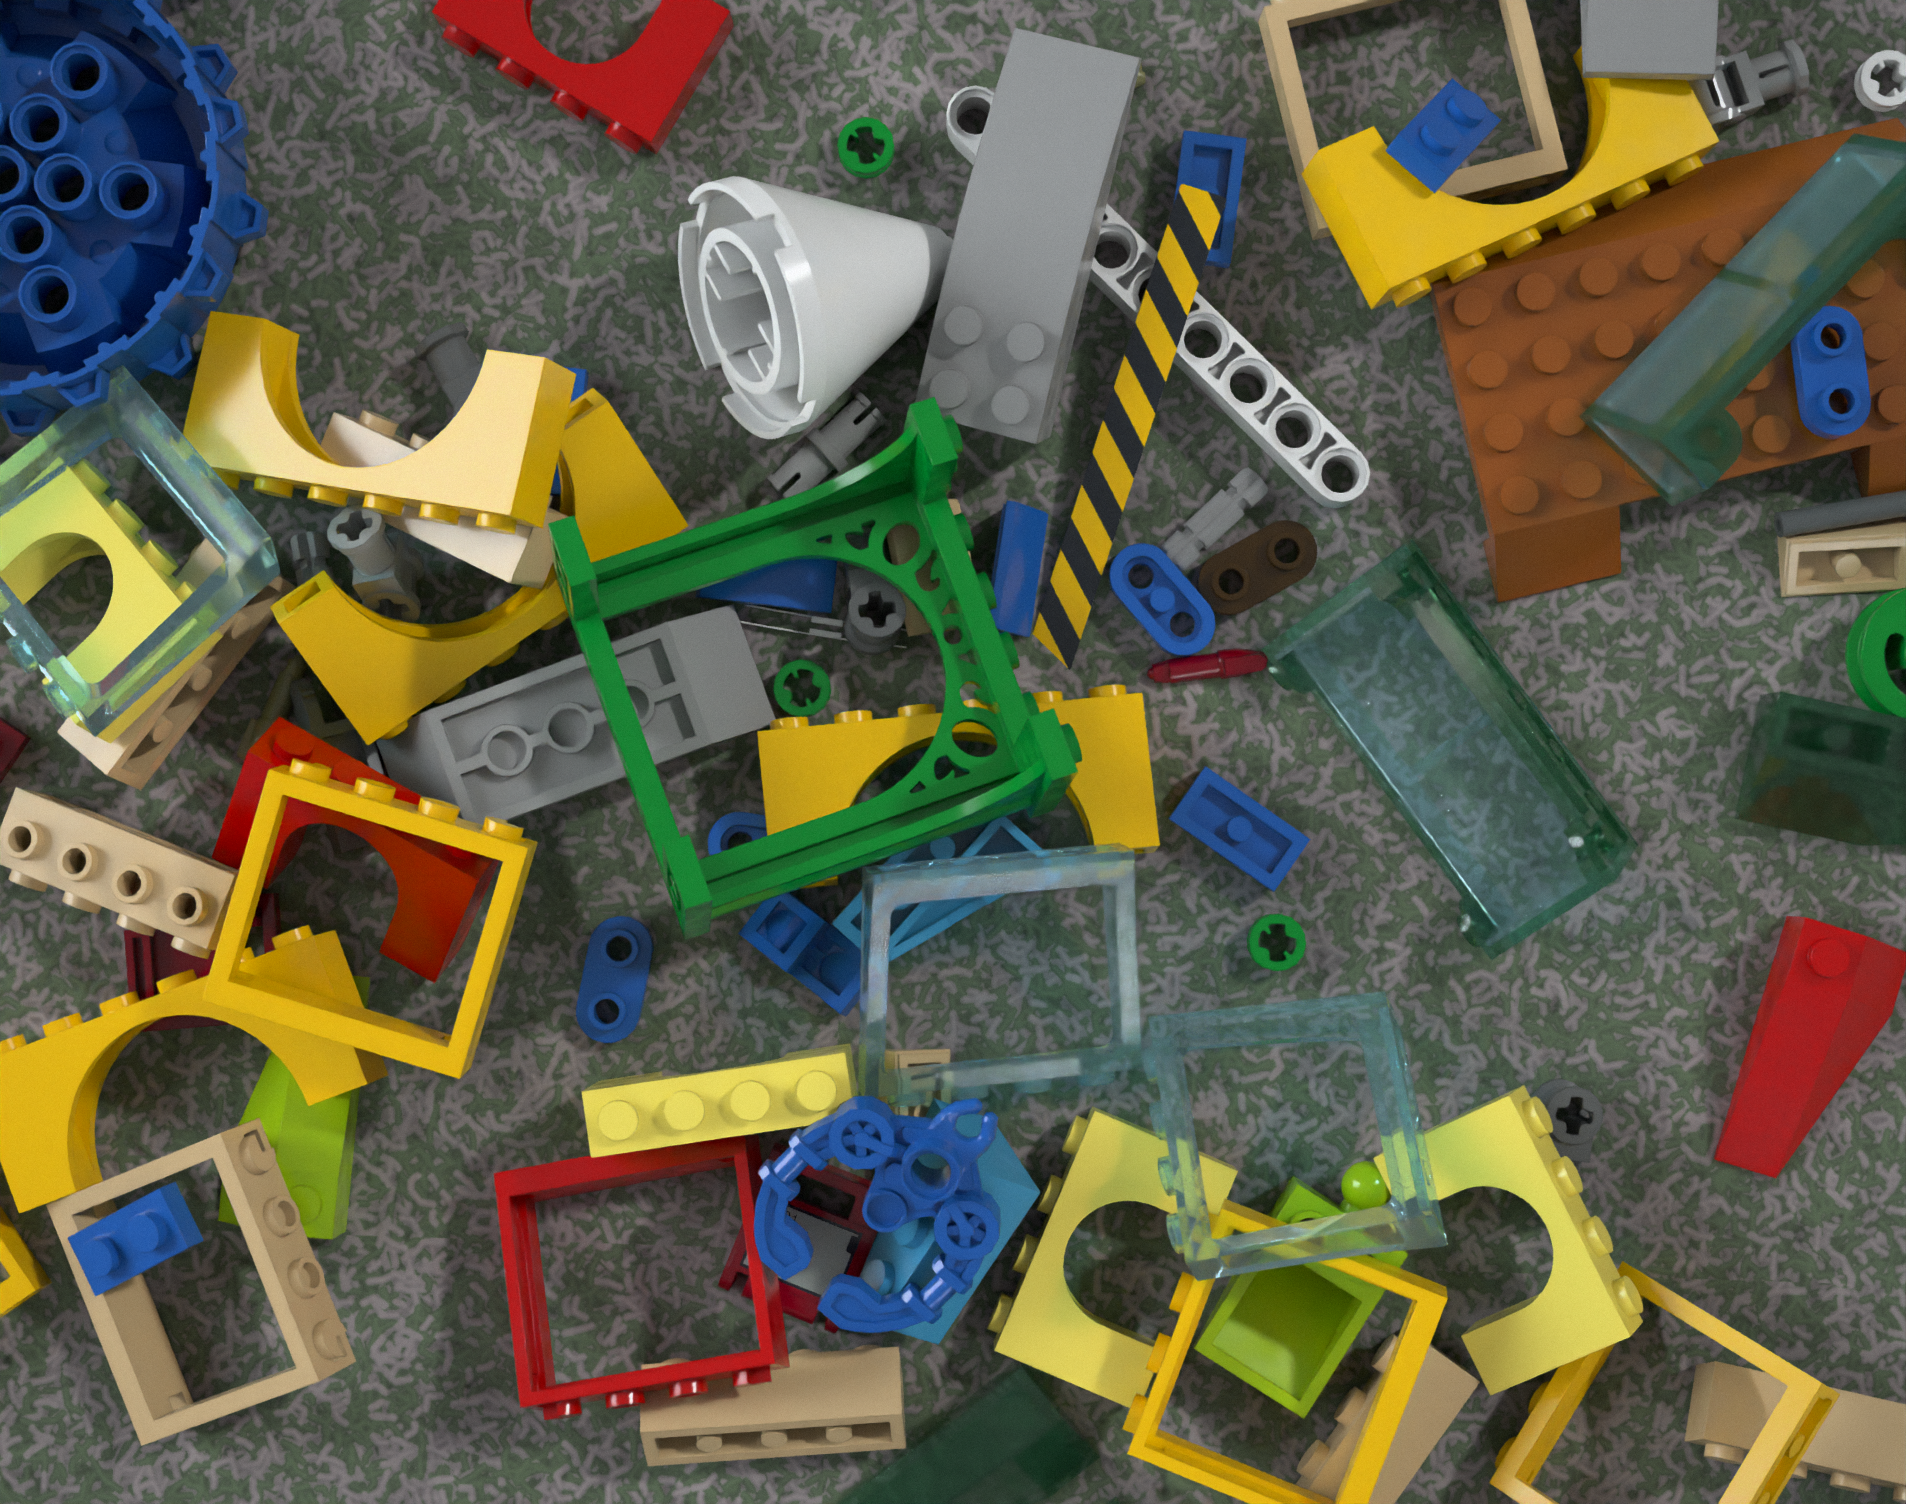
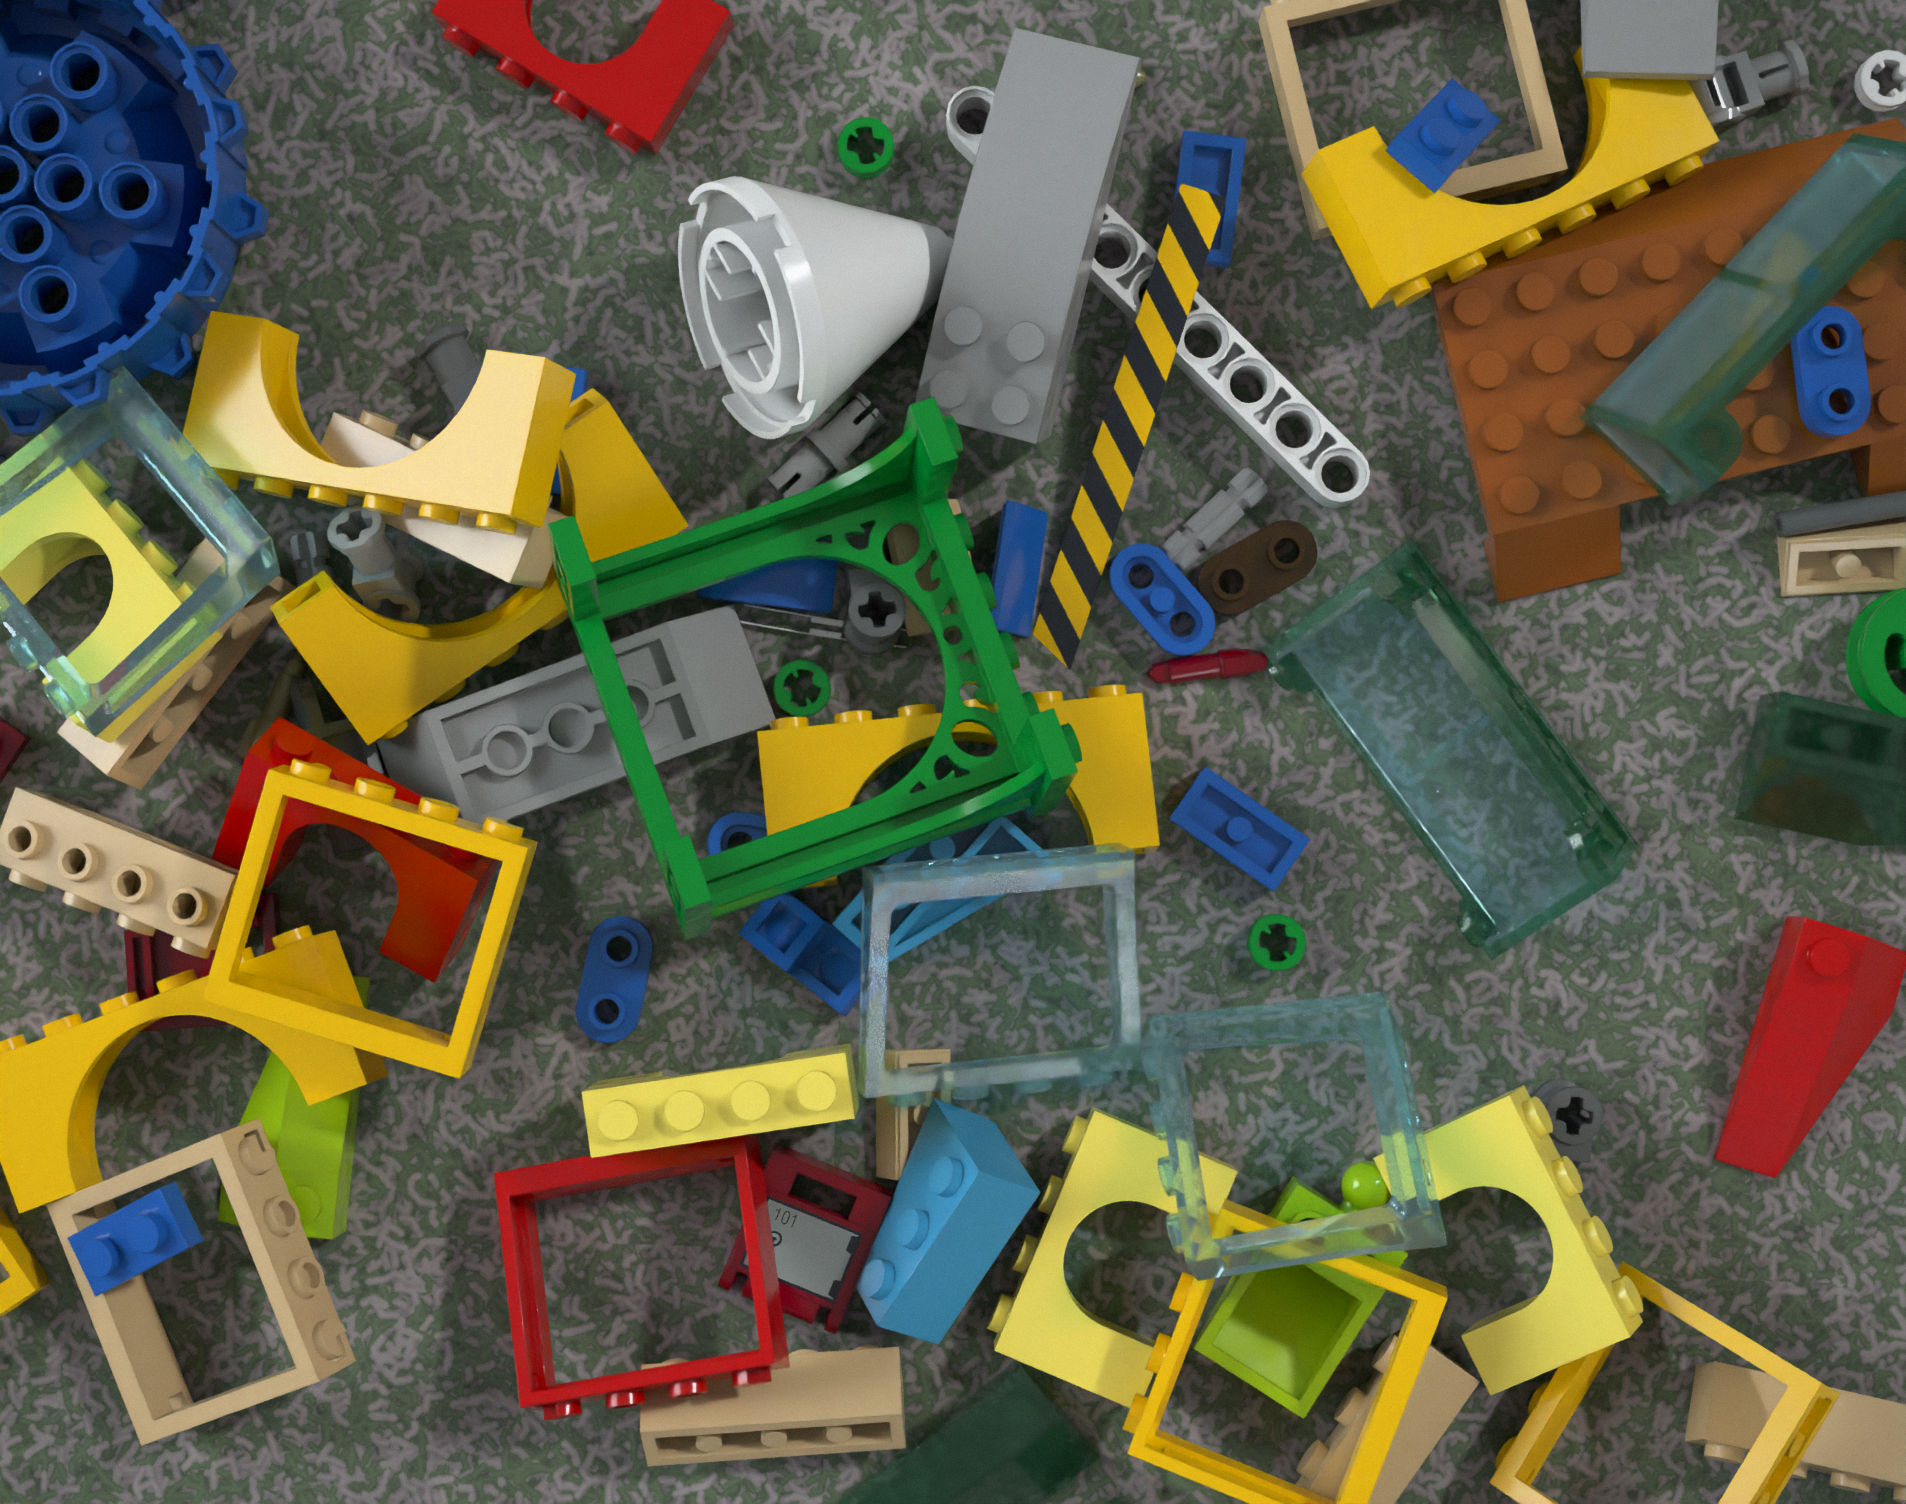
blue piece [754,1096,1001,1333] -> none

